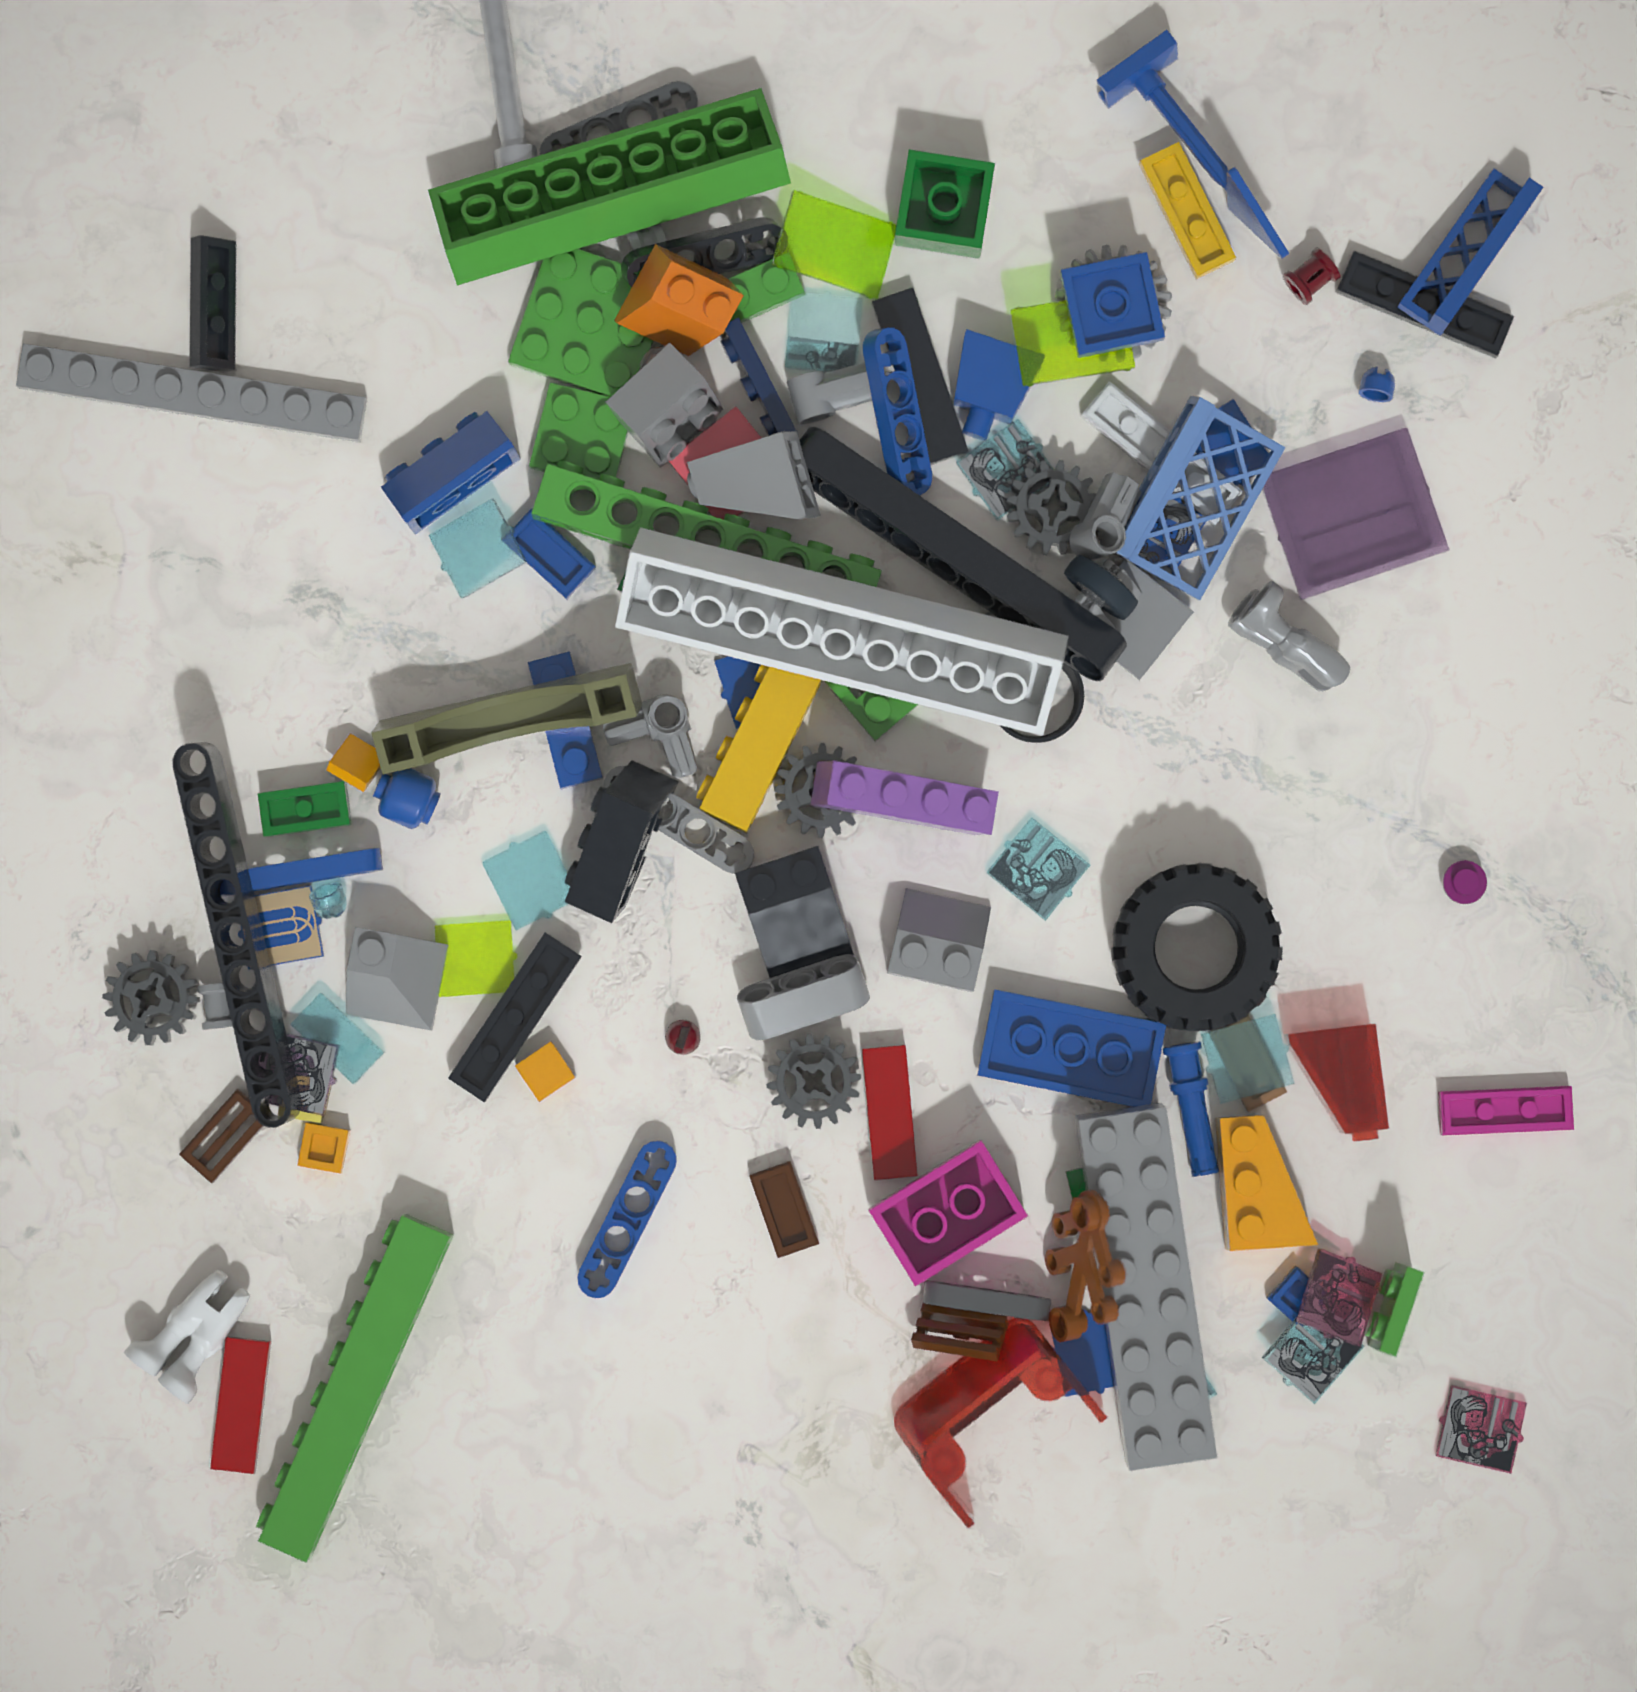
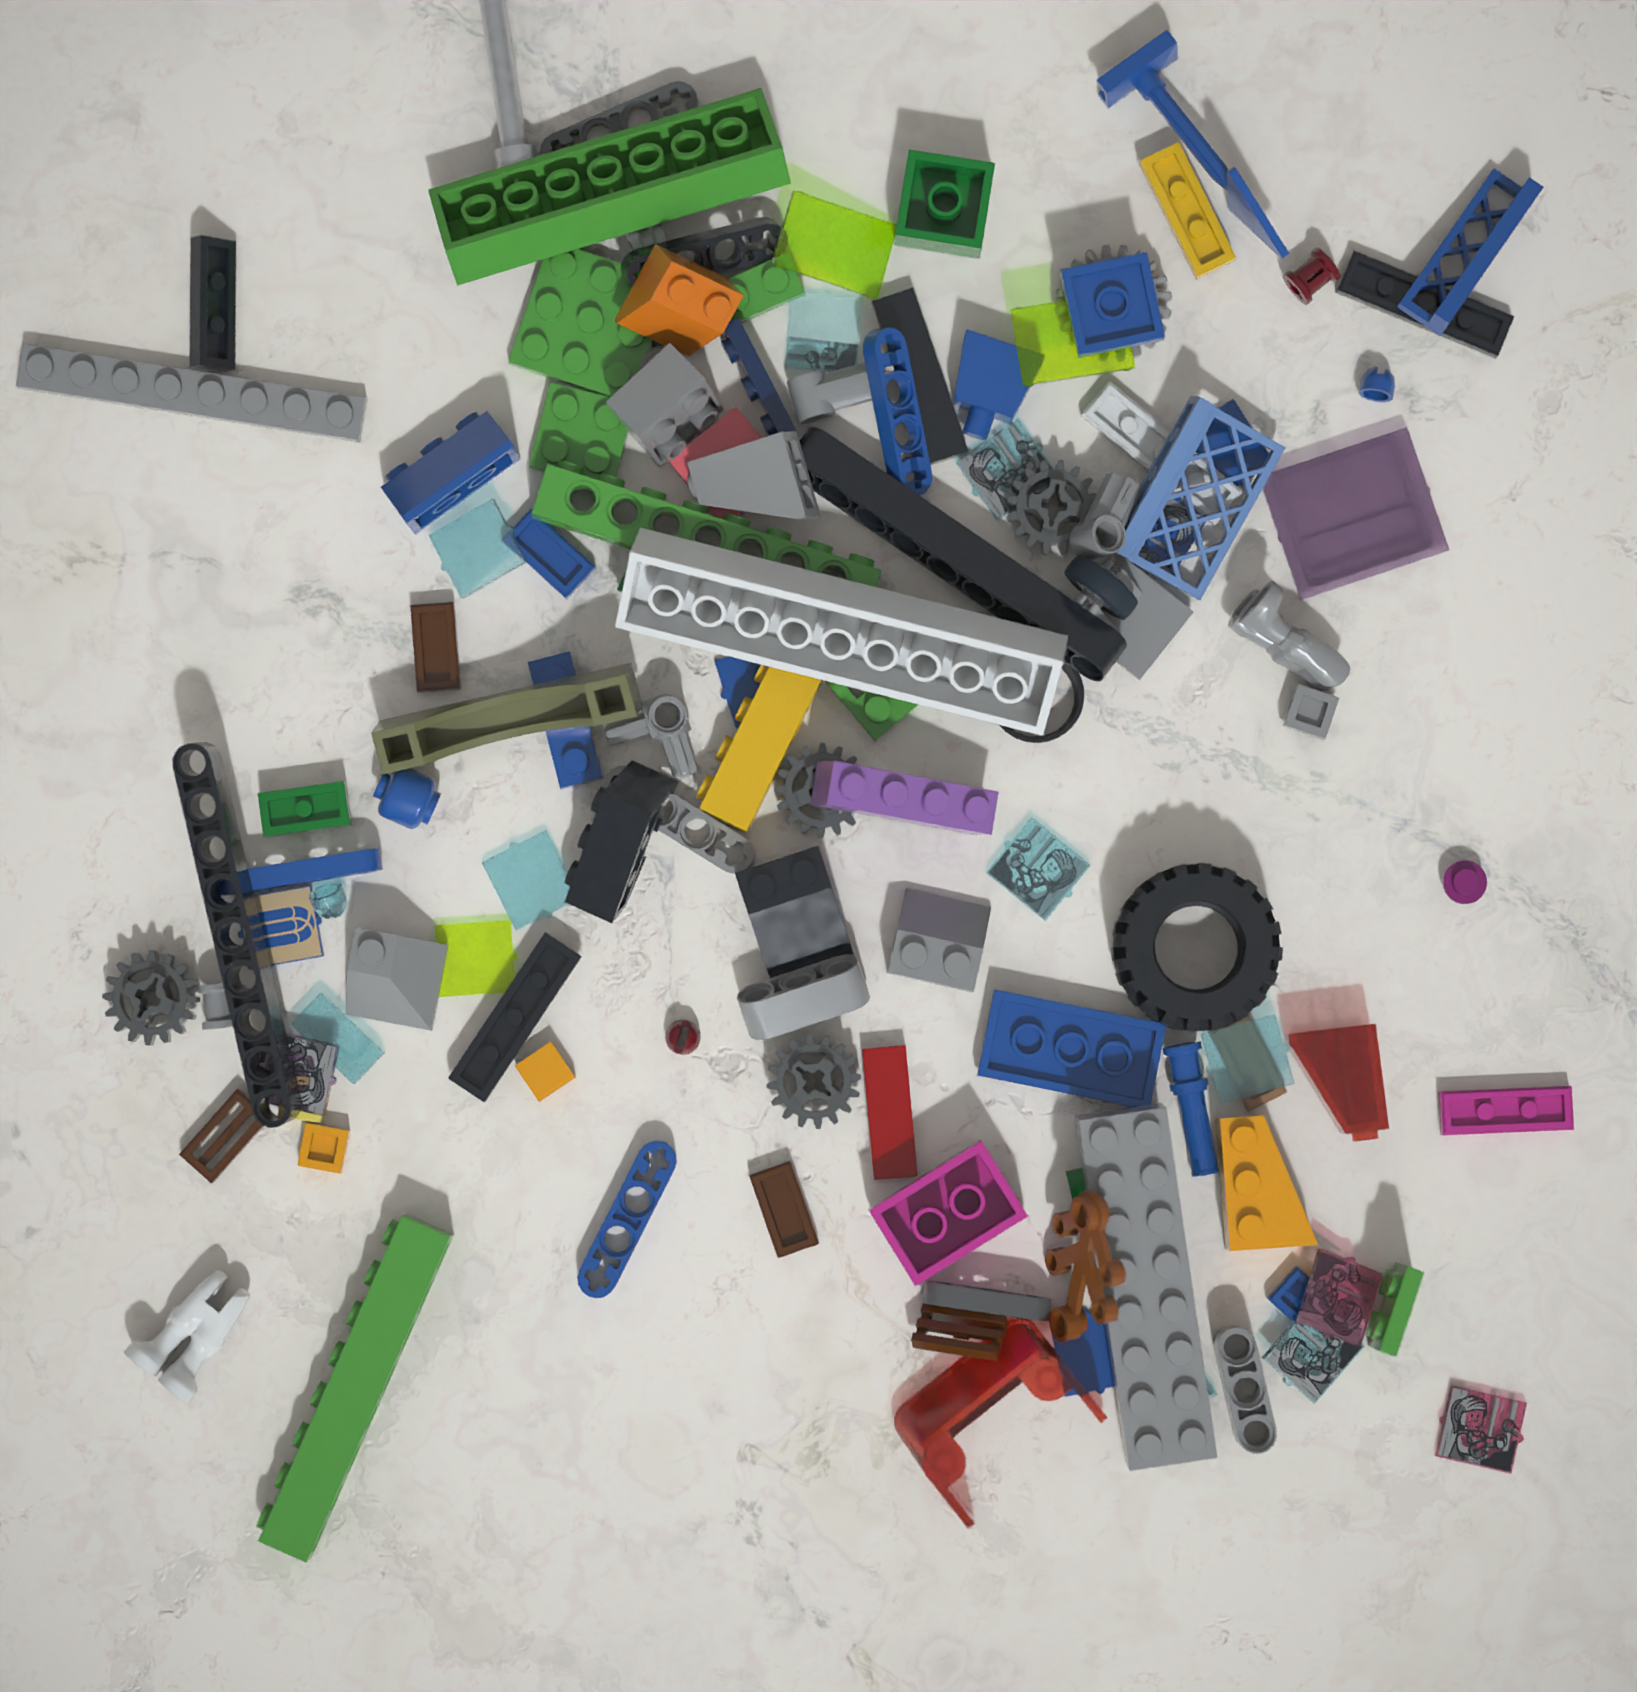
red tile [210,1336,272,1474] -> none
light orange tile [326,733,381,792] -> none
none -> reddish brown tile [410,602,462,693]
none -> light grey beam [1213,1325,1277,1454]
none -> light grey plate [1283,684,1339,740]

